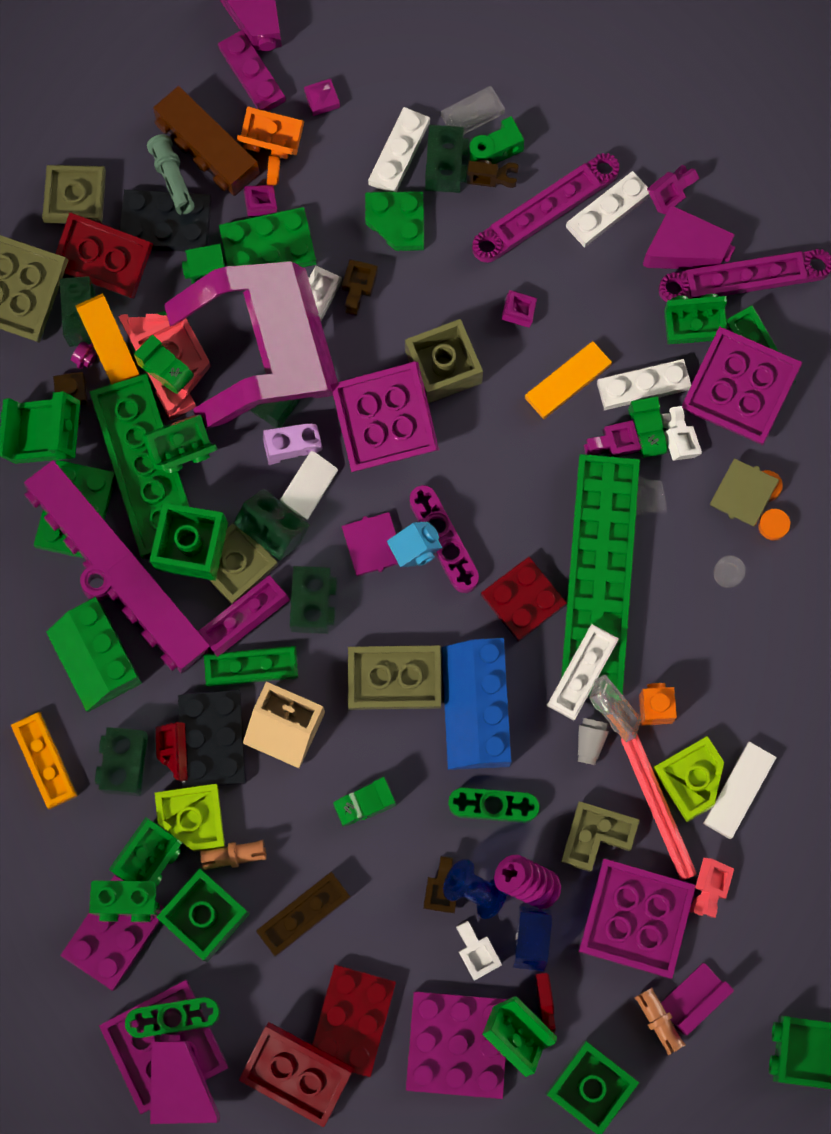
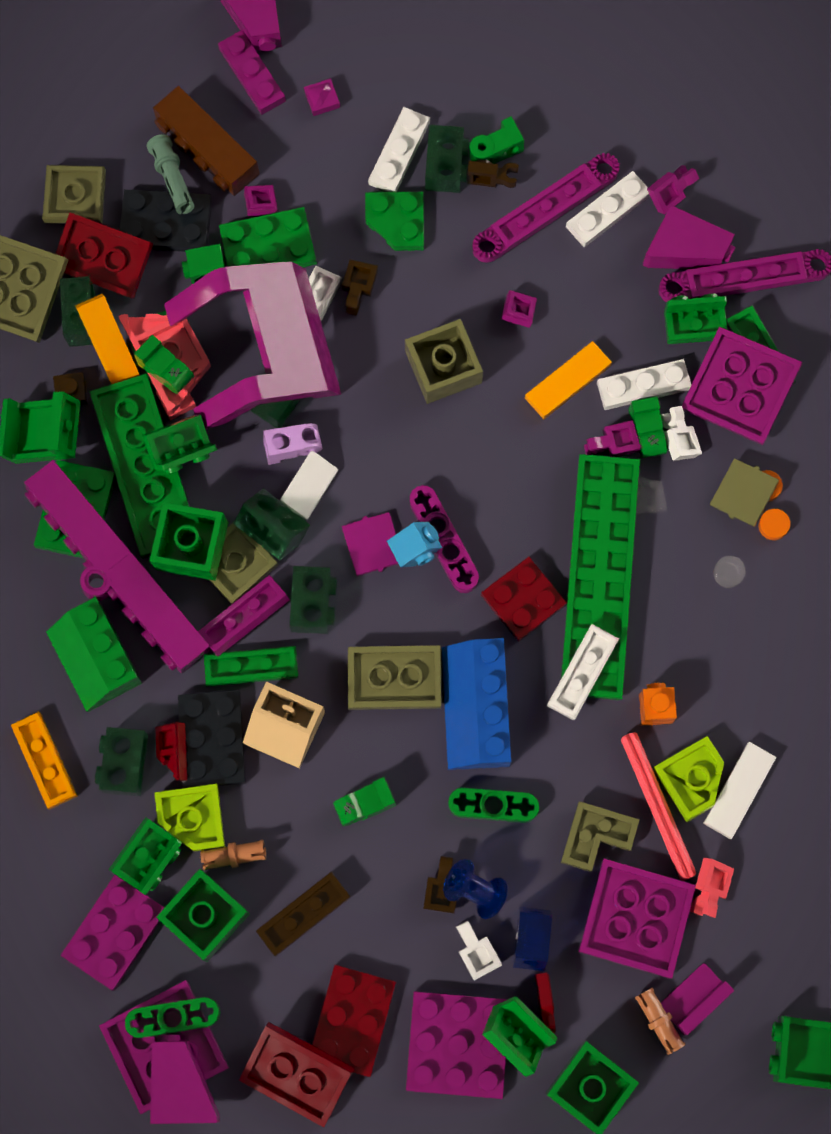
magenta plate [71,341,97,369] -> none
green bracket [89,880,160,922] -> none
orange bracket [236,106,304,159] -> none
orange tile [267,156,280,186] -> none
magenta plate [331,362,439,472] -> none
clear plate [441,86,505,139] -> none
magenta piece [494,855,561,909] -> none
light grey cone [578,718,609,765] -> none
clear plate [589,675,642,742] -> none

